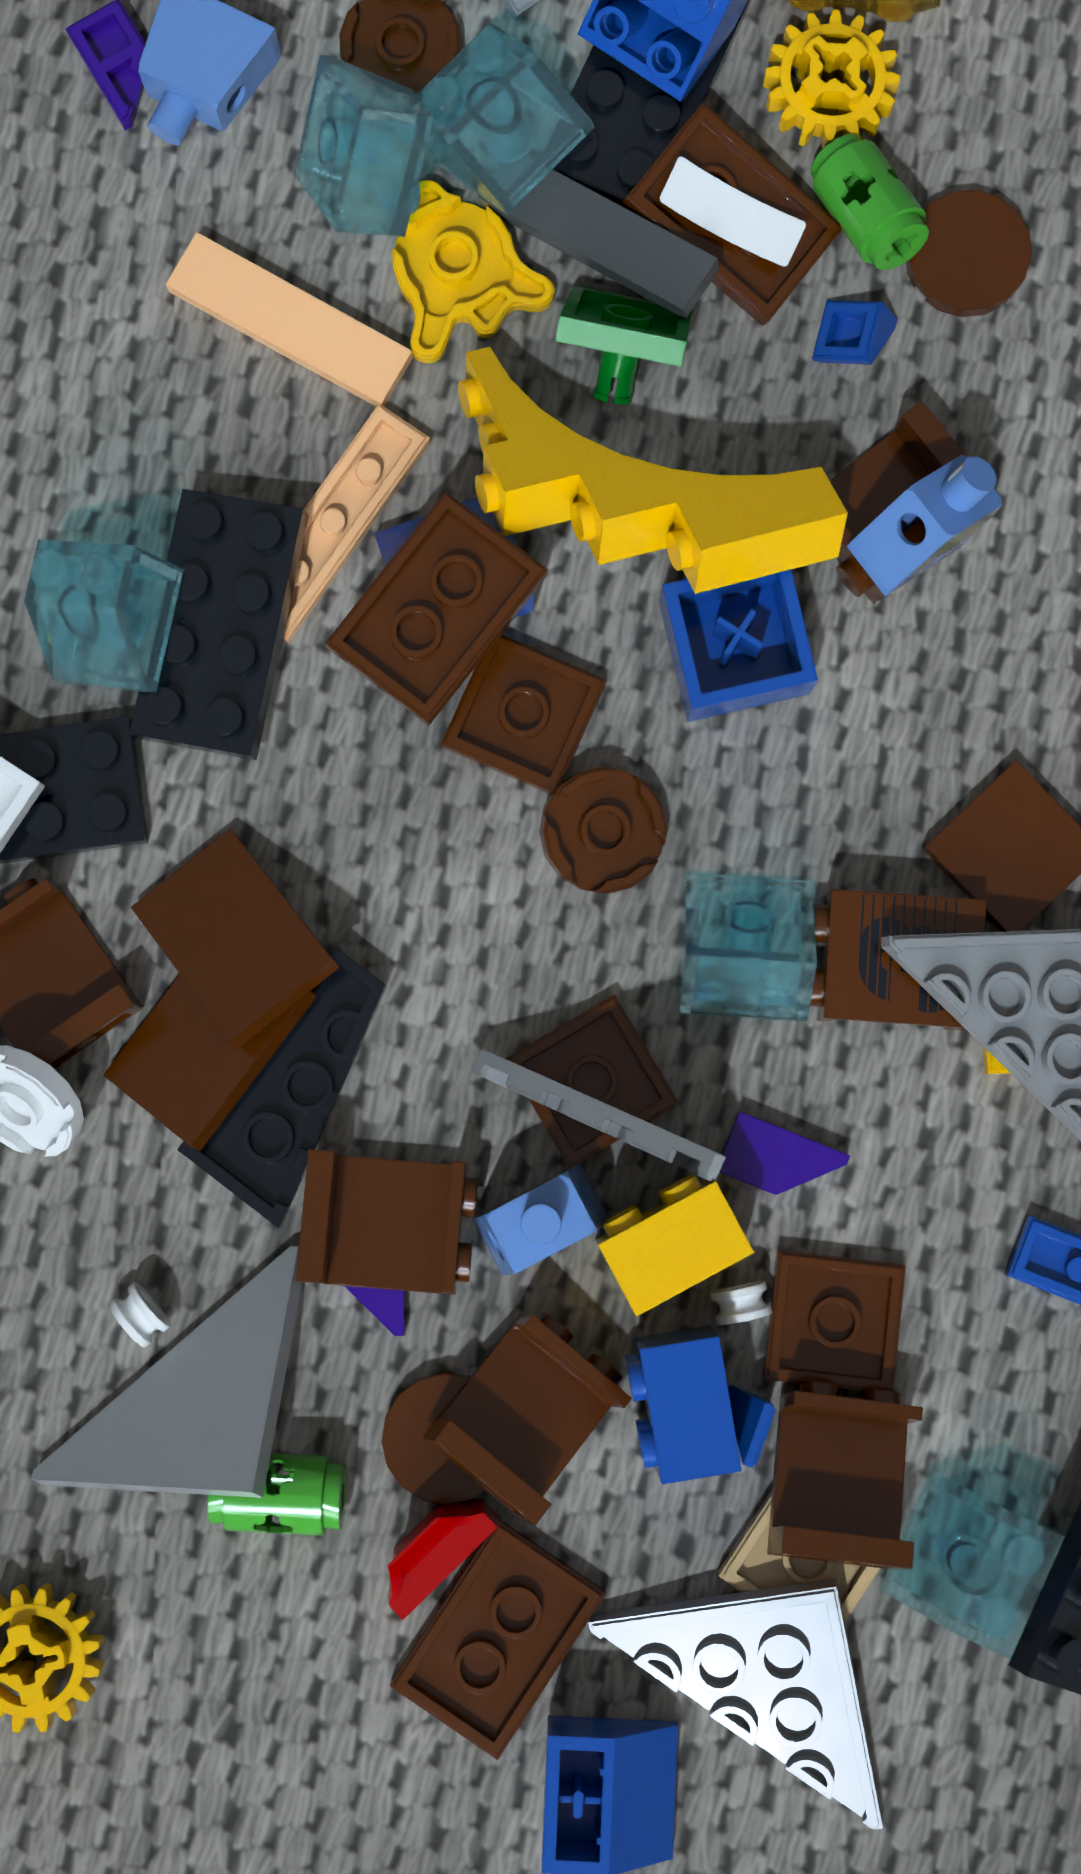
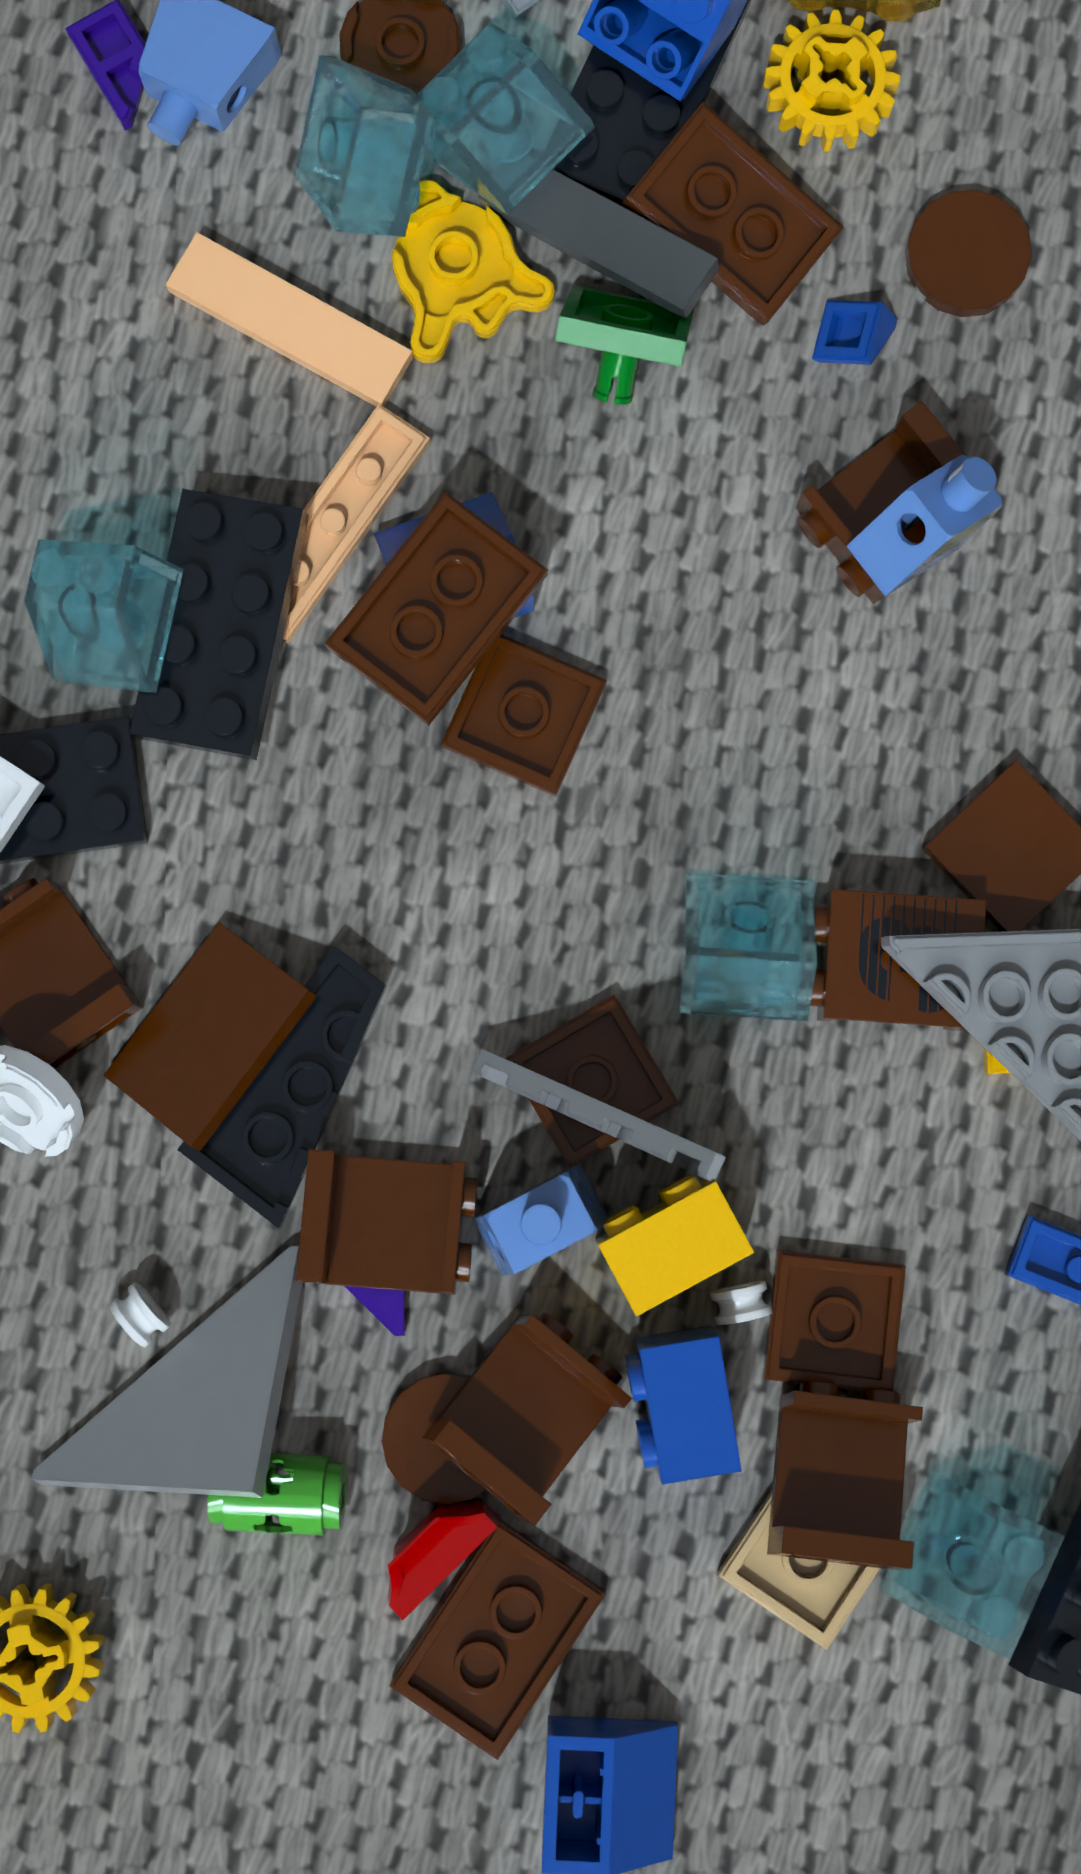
reddish brown tile [131,828,340,1049] -> none
yellow arch [458,347,848,594] -> none
reddish brown tile [539,766,668,894] -> none
tile [588,1578,883,1830] -> none
blue brick [659,570,818,722] -> none
white sticker [660,156,806,267] -> none
dark purple tile [719,1111,850,1195] -> none
blue slope [728,1385,776,1468] -> none
bright green piece [810,133,929,270] -> none

